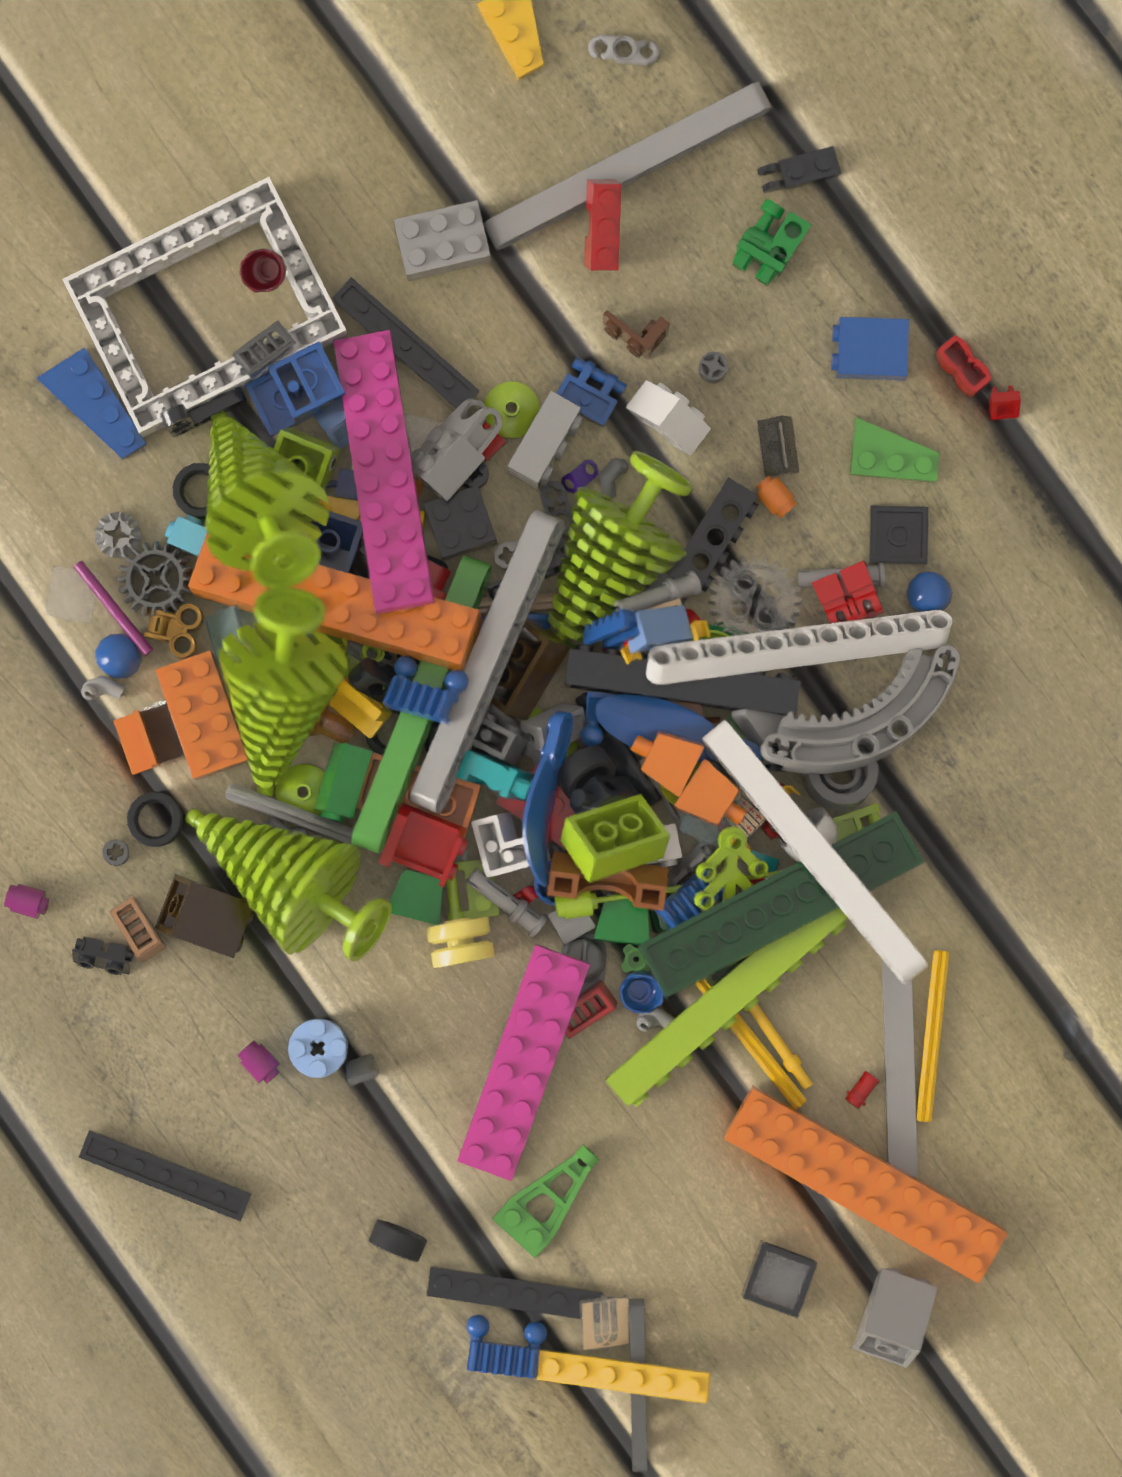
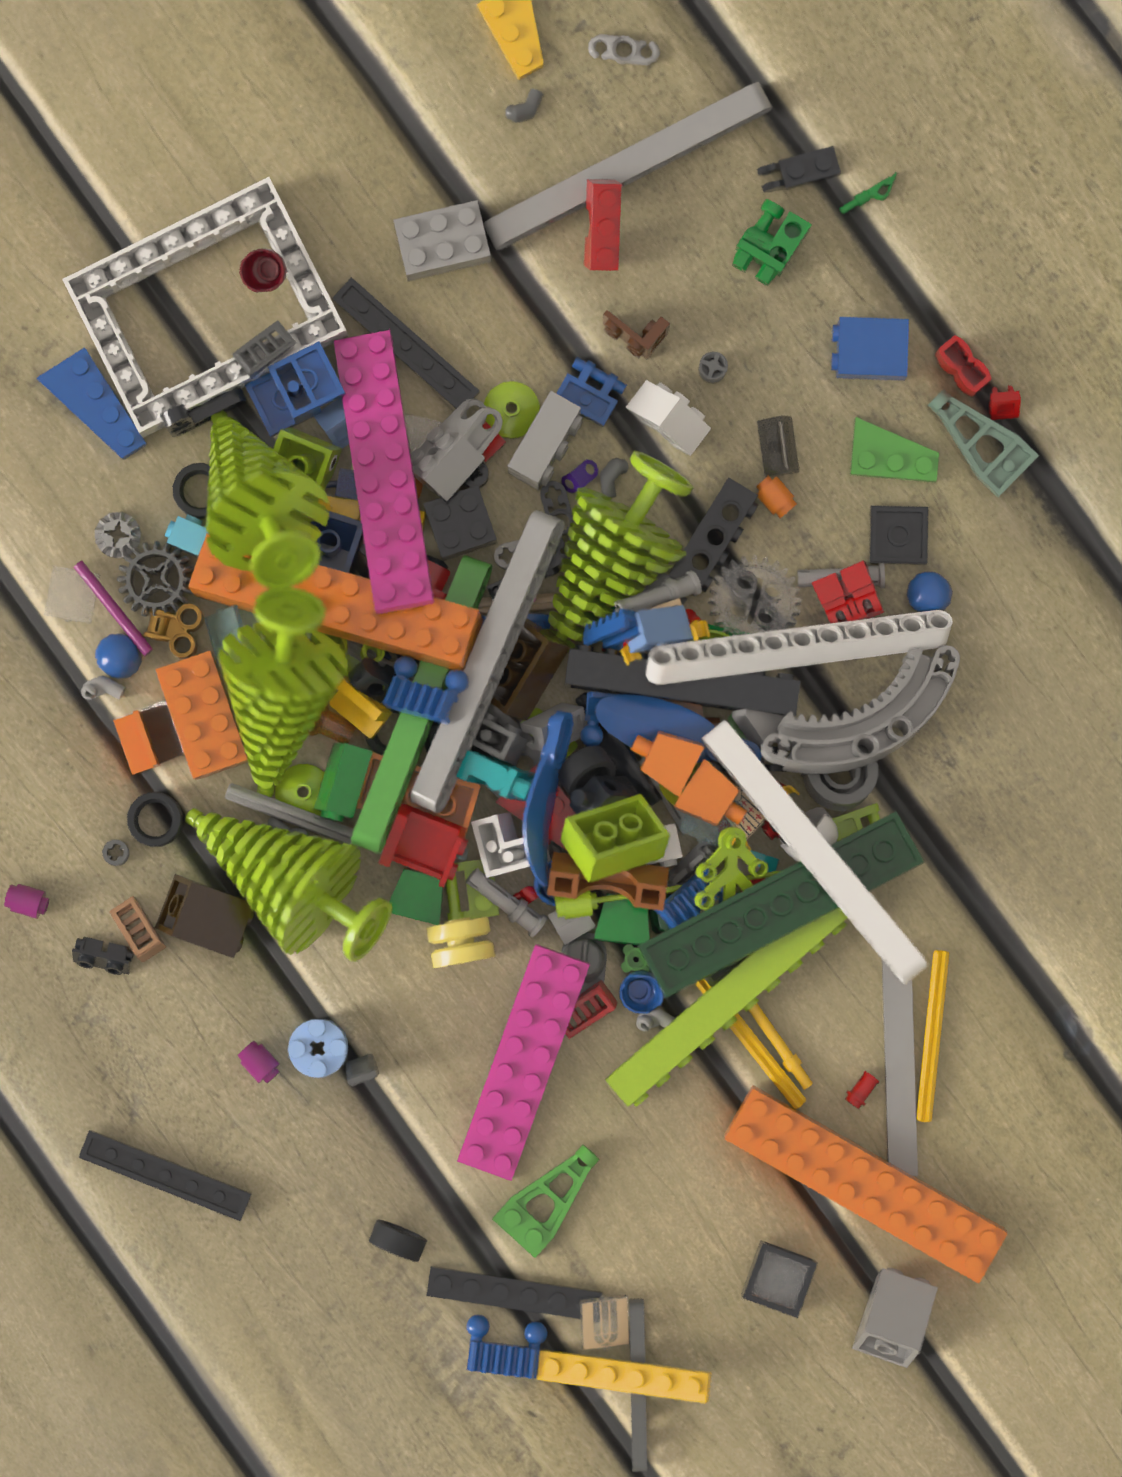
none -> dark grey arm [505,88,544,123]
none -> green hand [839,172,898,214]
none -> sand green plate [928,389,1039,498]

